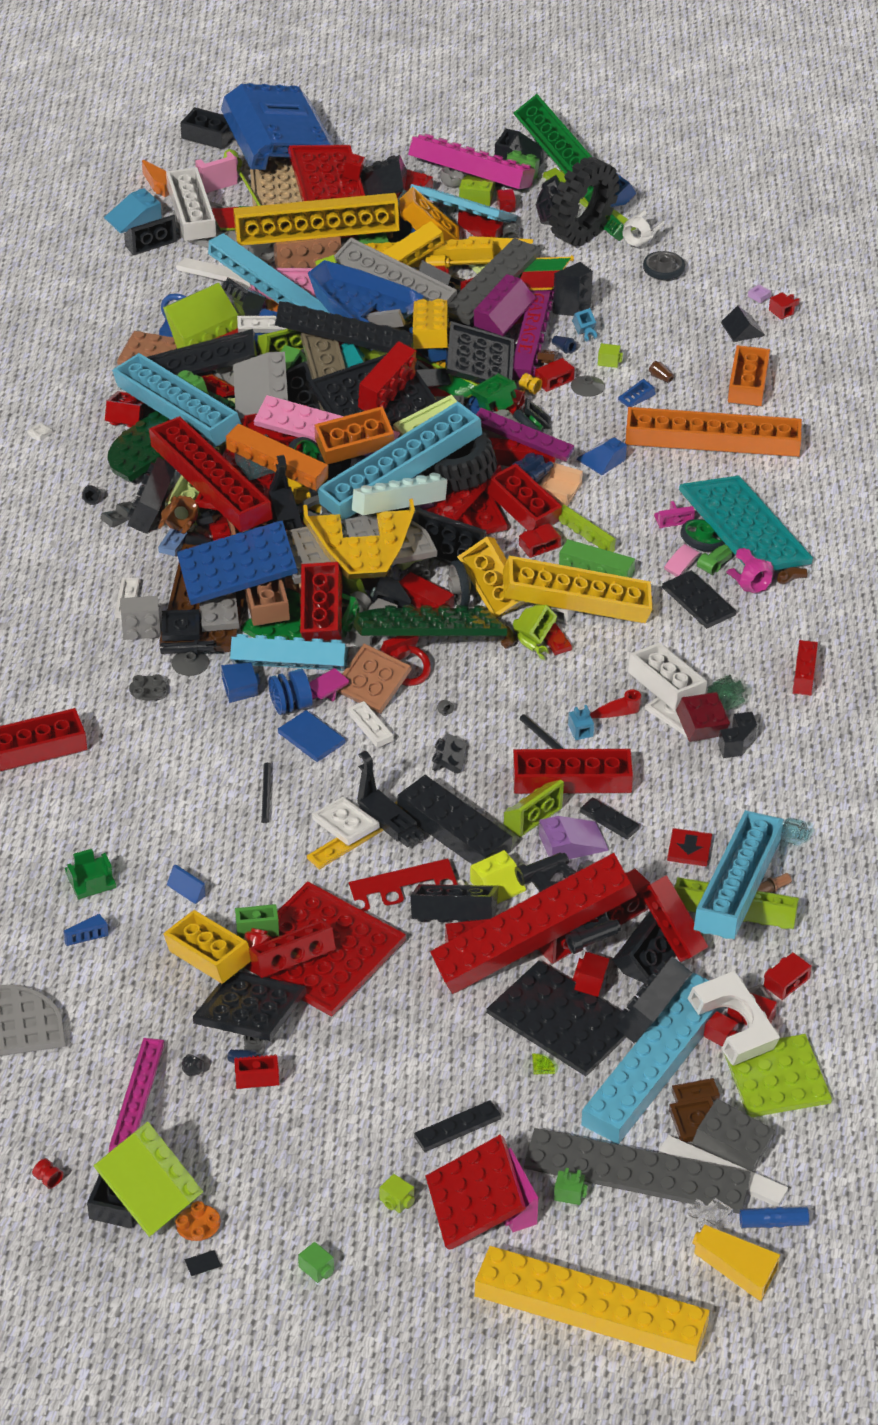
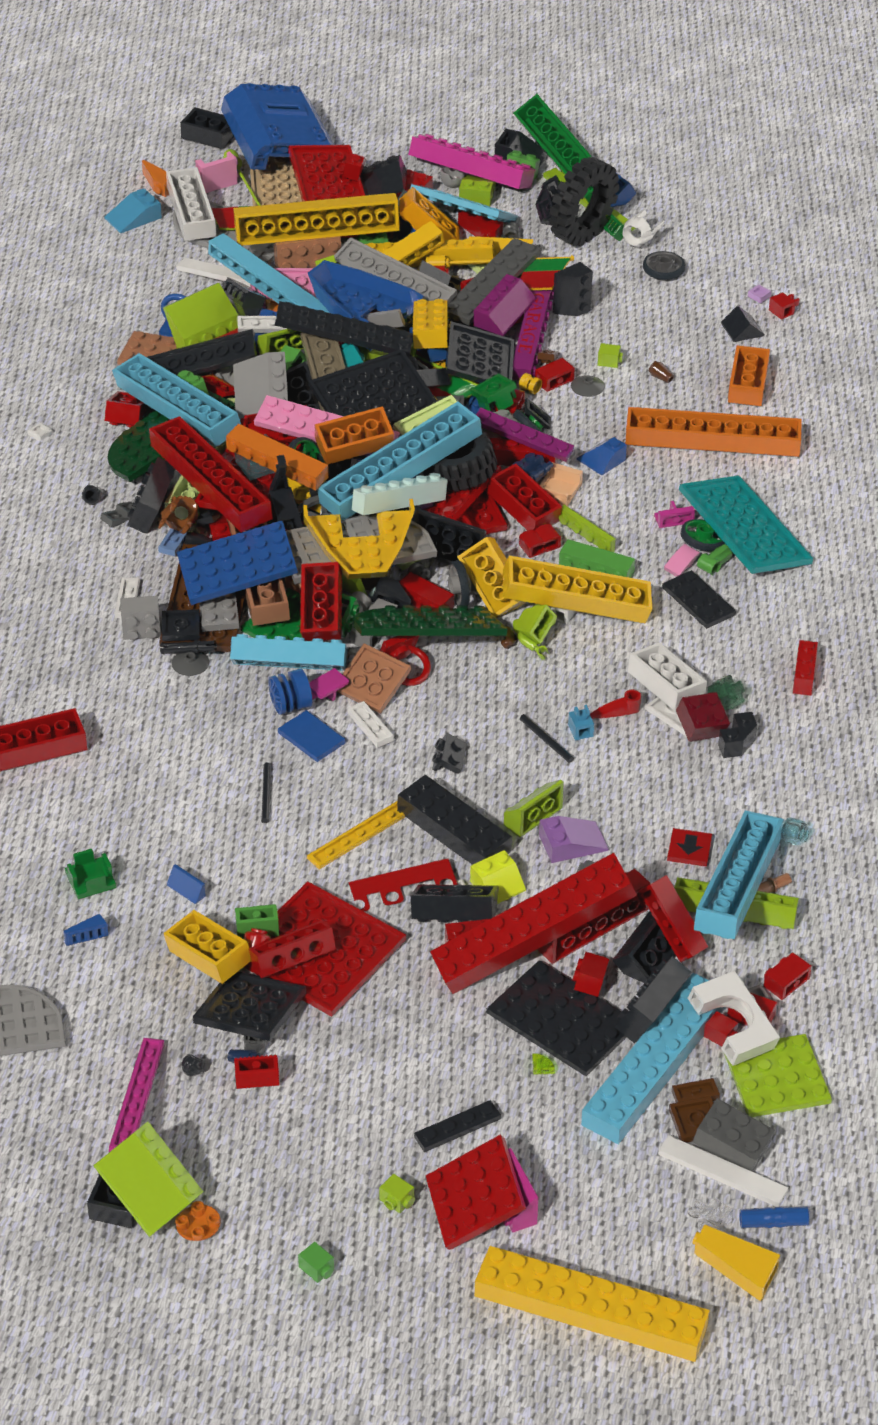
red wheel [32,1158,64,1189] -> none
black slope [124,214,177,256] -> none
dark grey dish [129,674,167,701] -> none
black piece [184,1250,221,1276] -> none
blue torso [221,663,260,703] -> none
white tile [312,797,380,846] -> none
black hinge [357,751,424,848] -> none
red brick [358,341,417,411] -> none
dark grey hinge [437,700,454,716] -> none
red brick [497,189,516,213] -> none
red brick [513,749,633,794] -> none
black piece [515,852,621,954] -> none
dark grey plate [524,1128,751,1214] -> none
red plate [544,623,572,655] -> none
dark blue cone [552,335,577,354] -> none
bright green brick [554,1168,588,1205] -> none
dark azure brick [572,308,597,342] -> none
black plate [580,797,640,840] -> none
blue slope [618,379,656,407] -> none
dark pink piece [726,548,773,593] -> none
reddish brown arm [777,567,807,584] -> none

